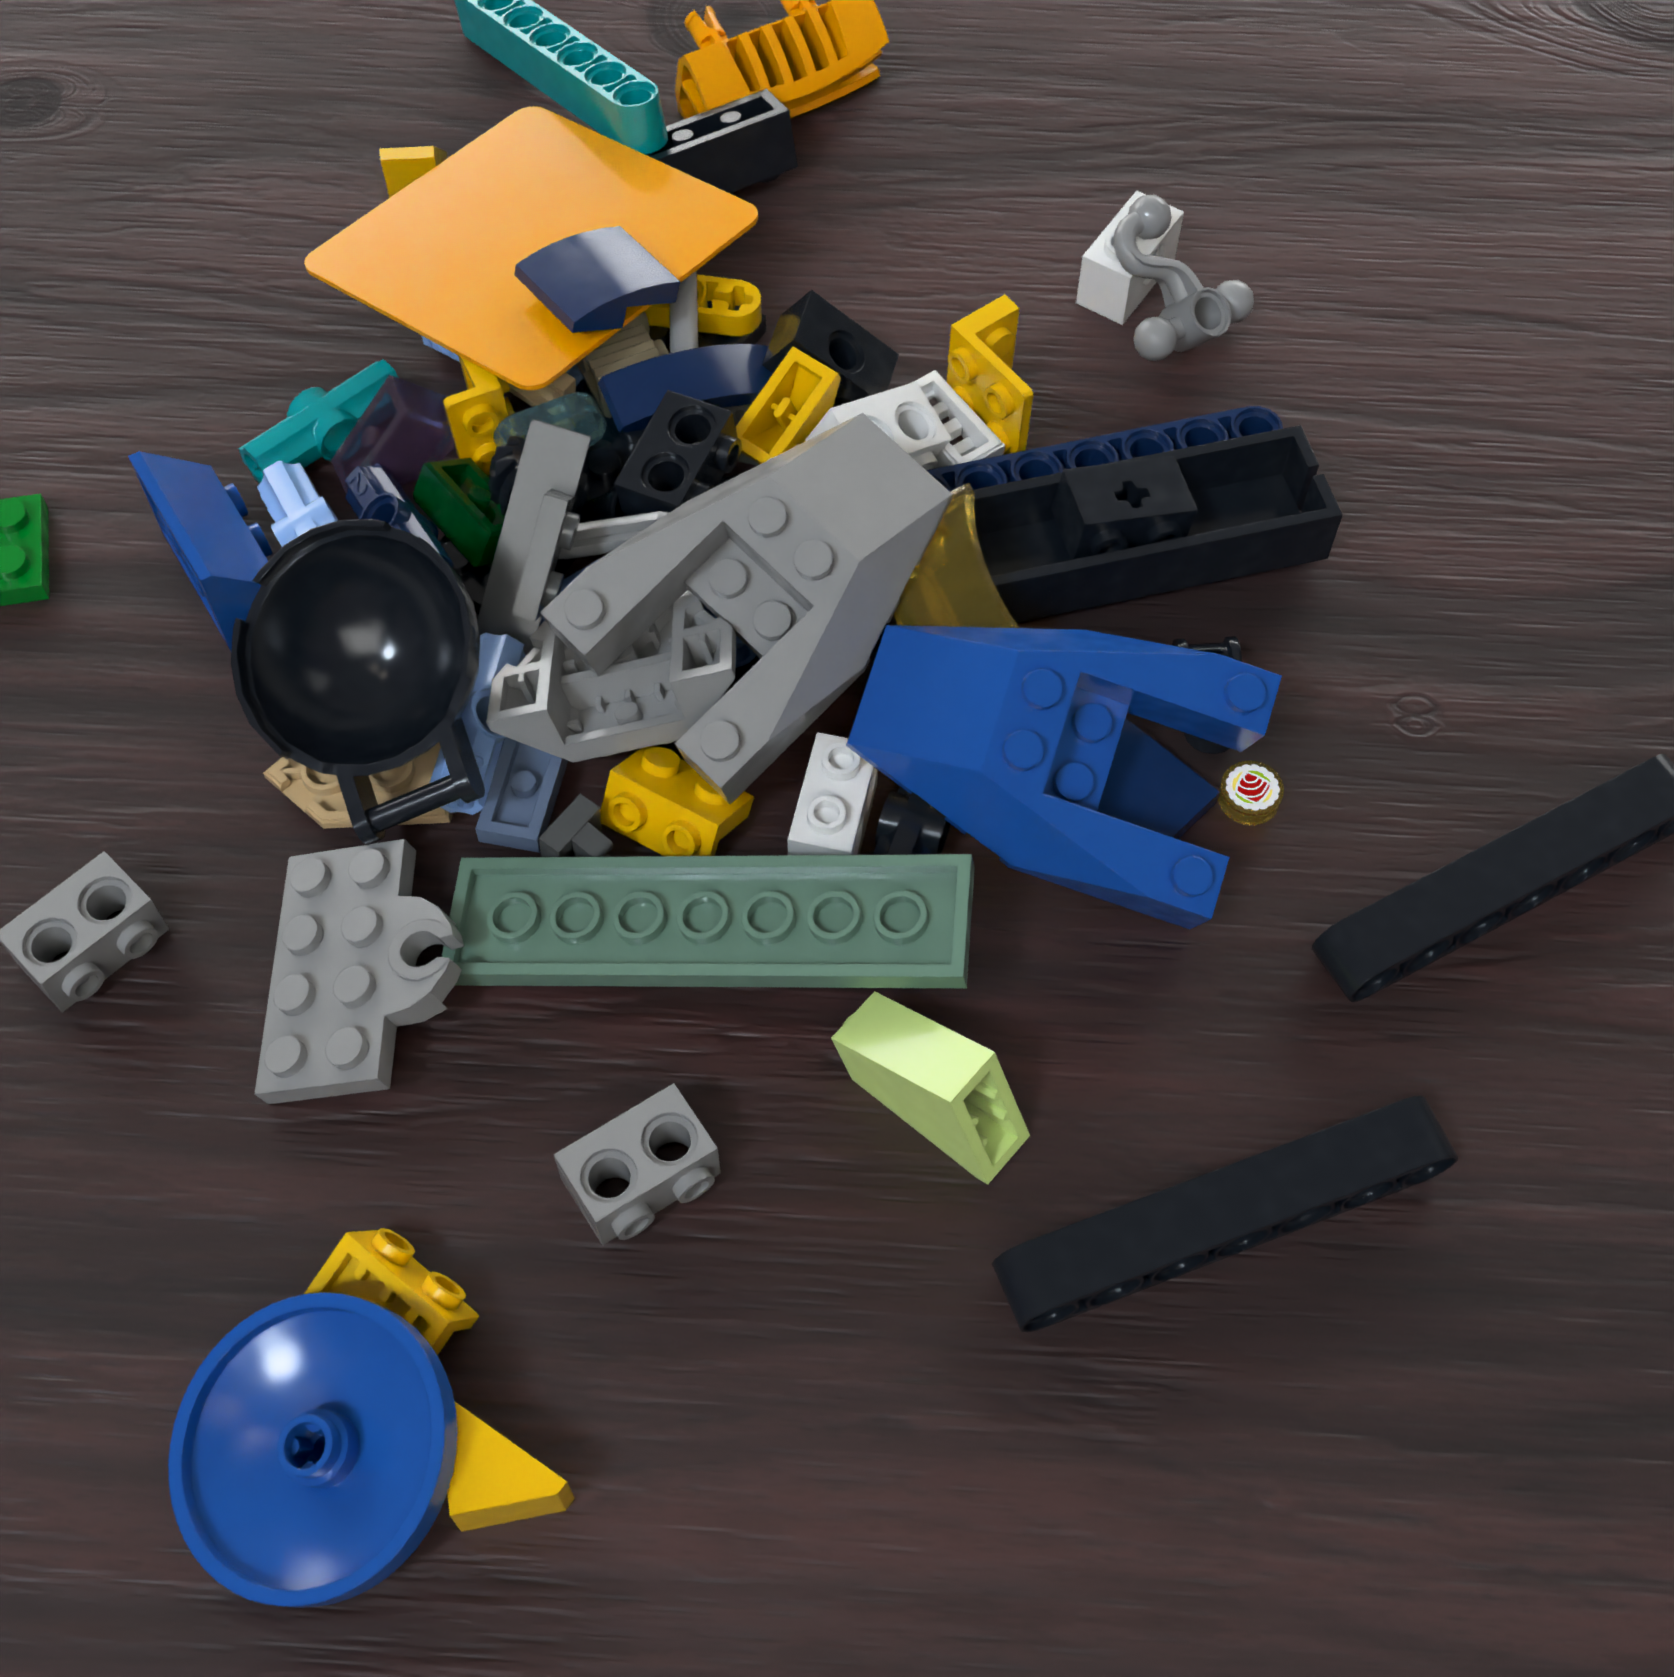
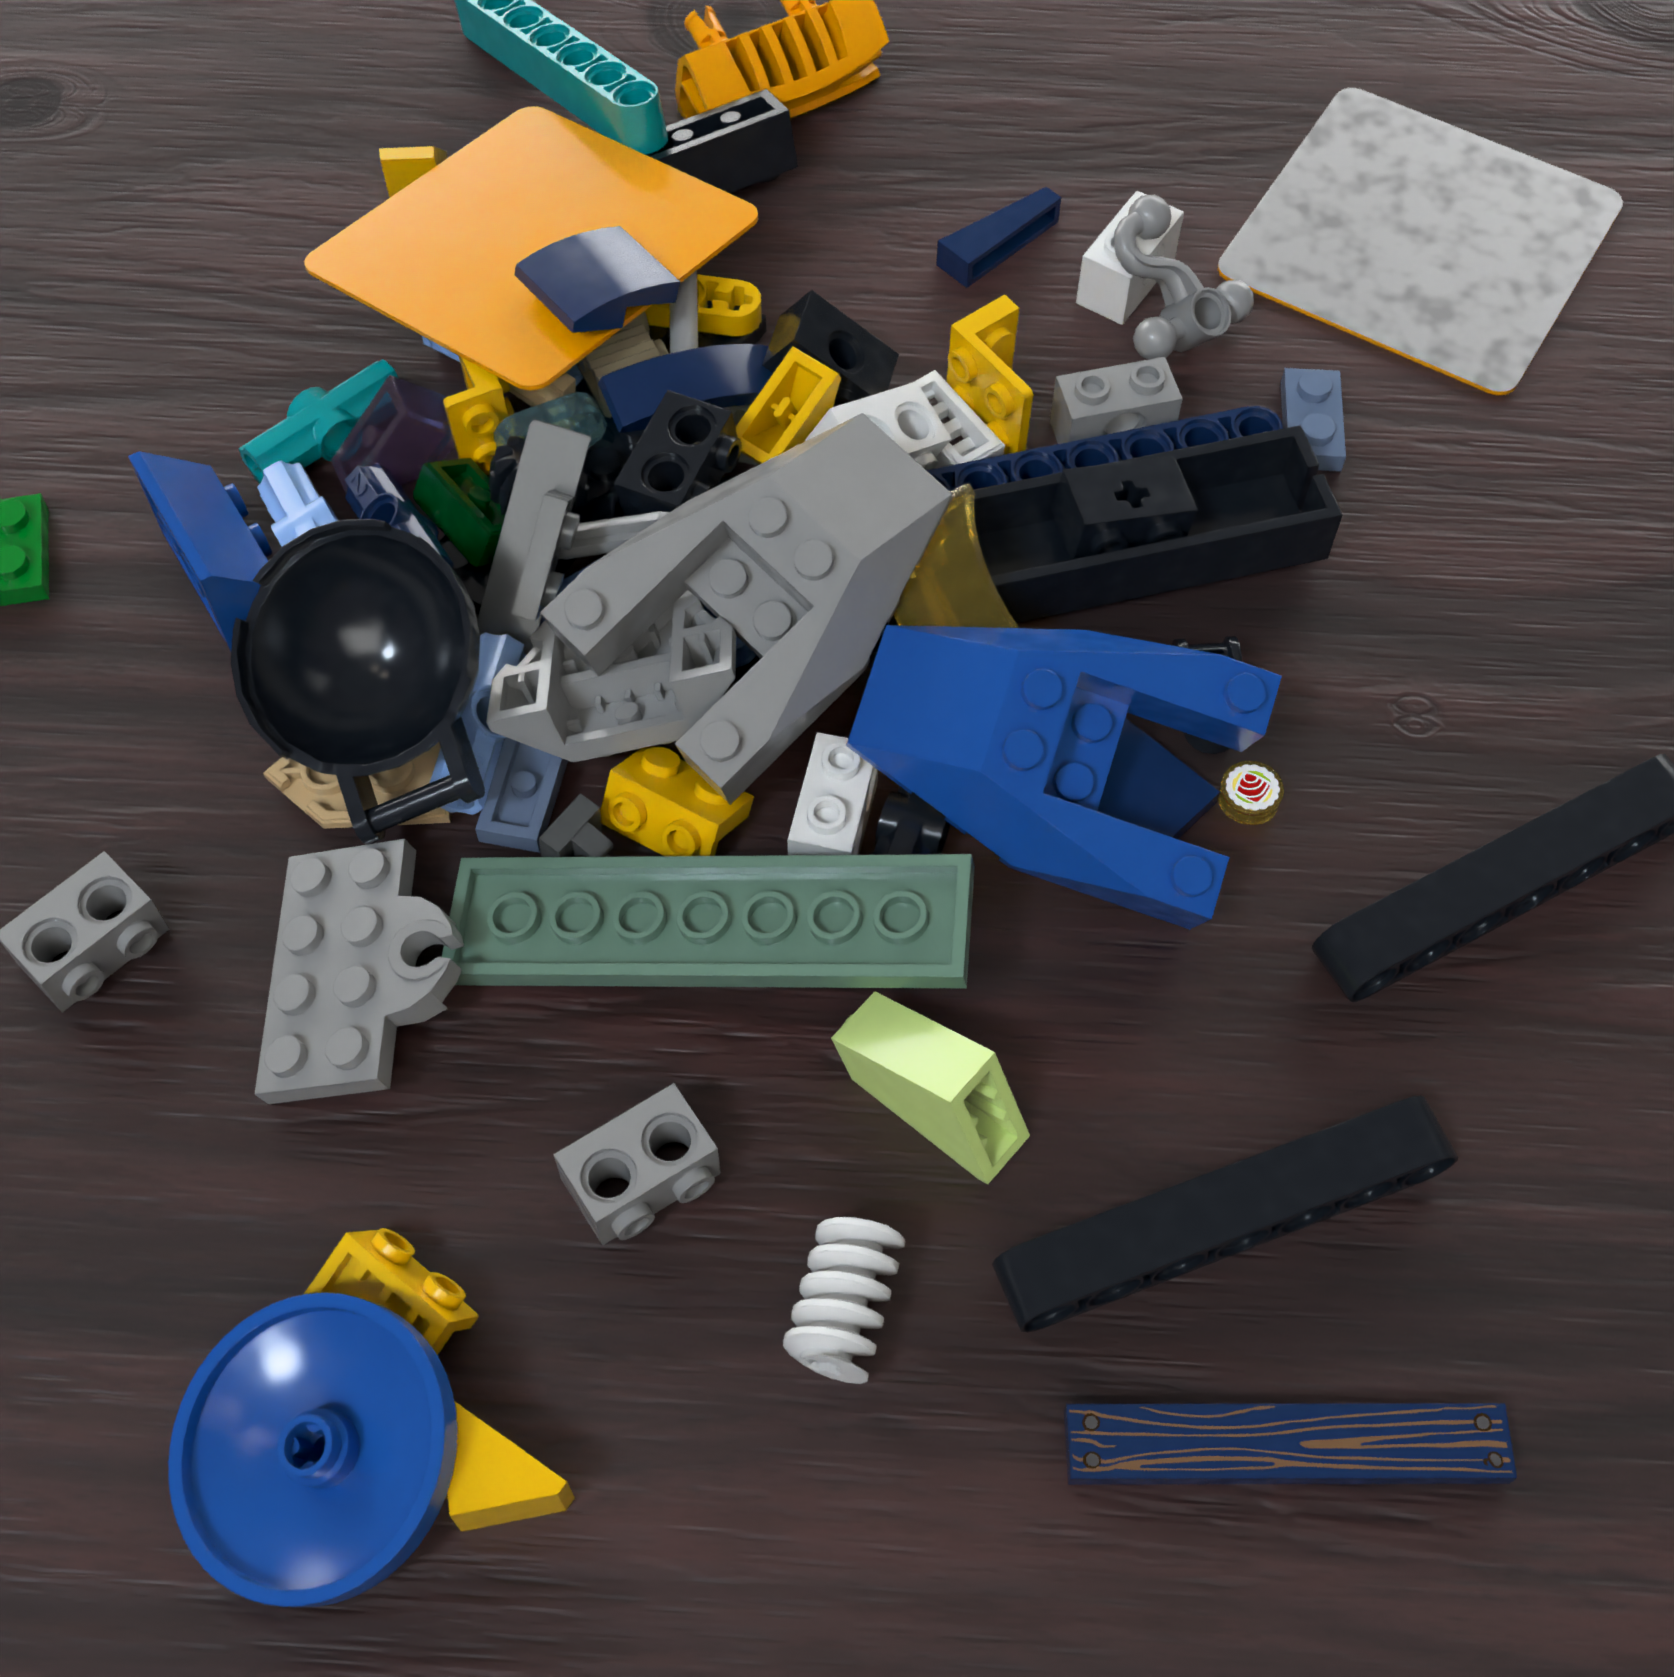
none -> white piece [783,1217,905,1384]
none -> dark blue piece [936,186,1062,288]
none -> light grey brick [1050,357,1183,444]
none -> dark blue tile [1064,1403,1517,1485]
none -> flat silver piece [1218,88,1623,395]
none -> sand blue plate [1280,368,1346,472]

